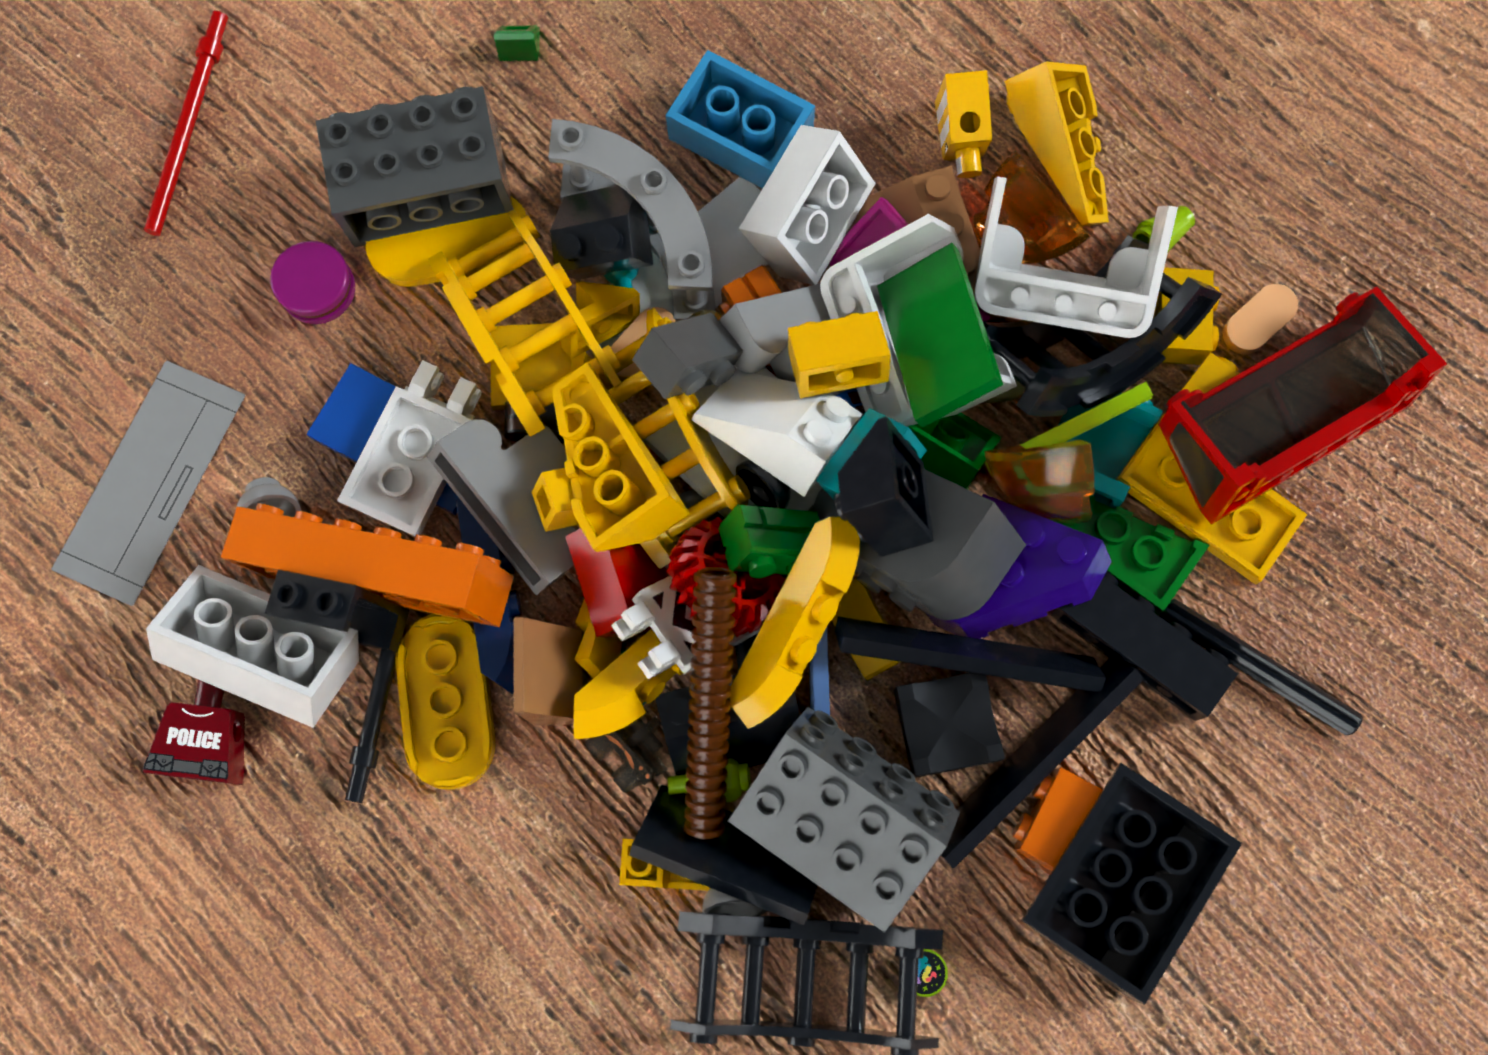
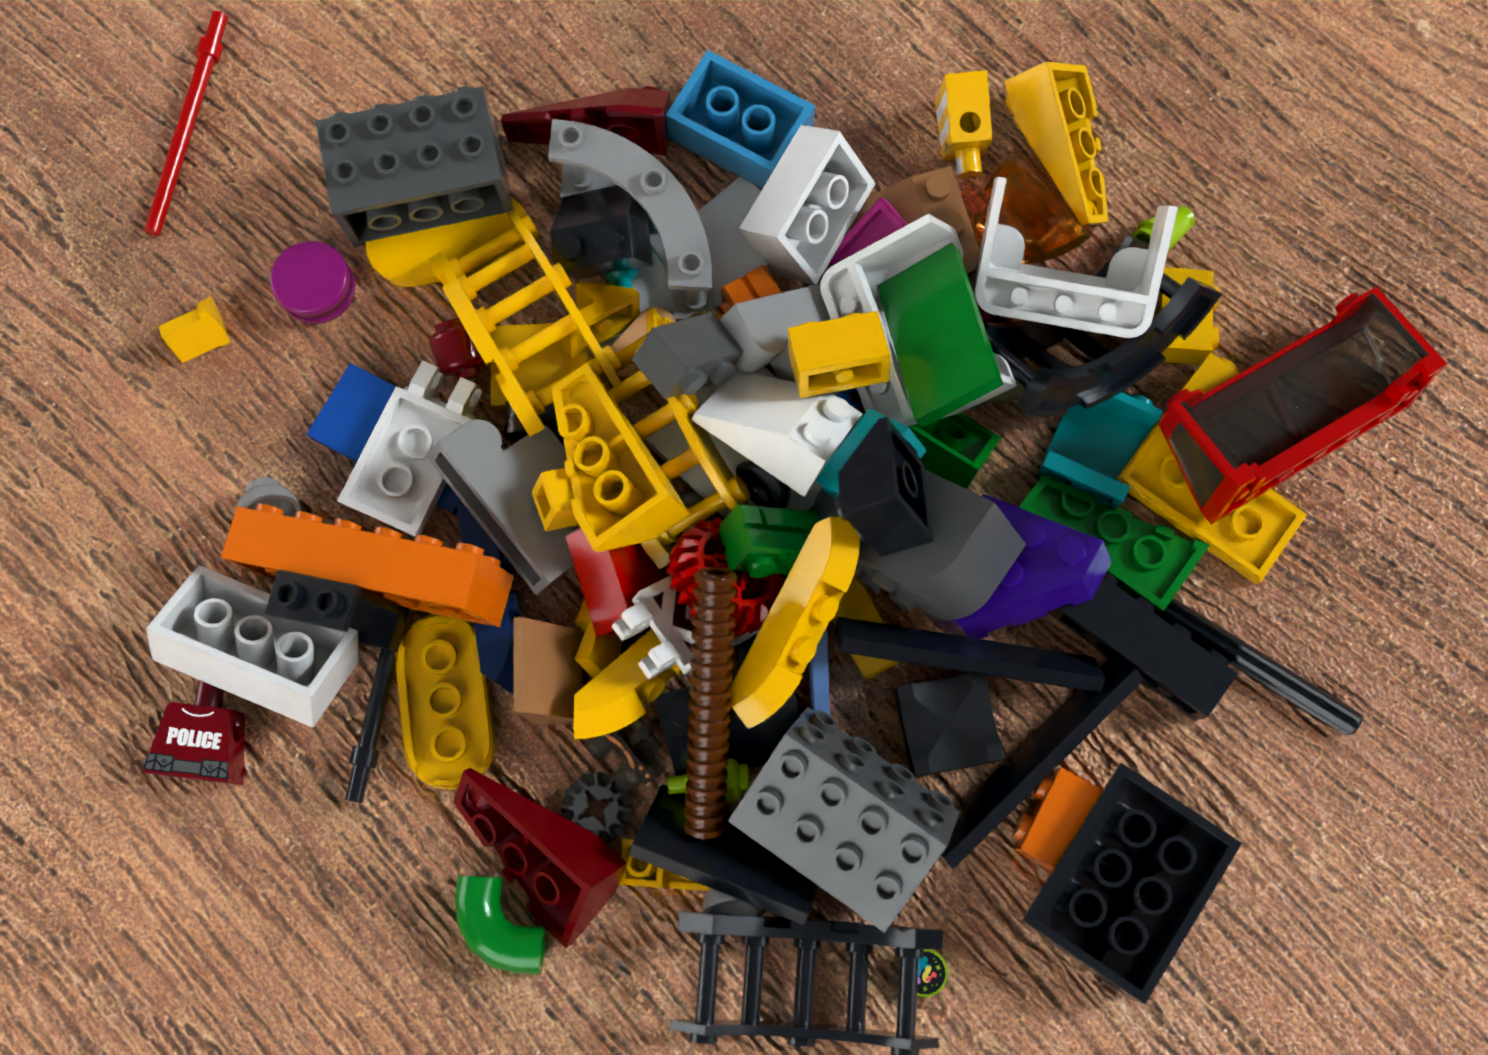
light grey sticker [52,361,245,606] -> none
green slope [494,25,540,61] -> none
clear orange brick [984,440,1095,524] -> none
lime tile [985,382,1153,477] -> none
light nougat tile [1223,284,1298,355] -> none
none -> yellow tile [158,296,230,363]
none -> dark red head [429,317,486,381]
none -> dark red wedge [453,768,627,948]
none -> green cylinder [455,875,546,975]
none -> dark red wedge [501,86,671,155]
none -> dark grey gear [560,772,633,844]

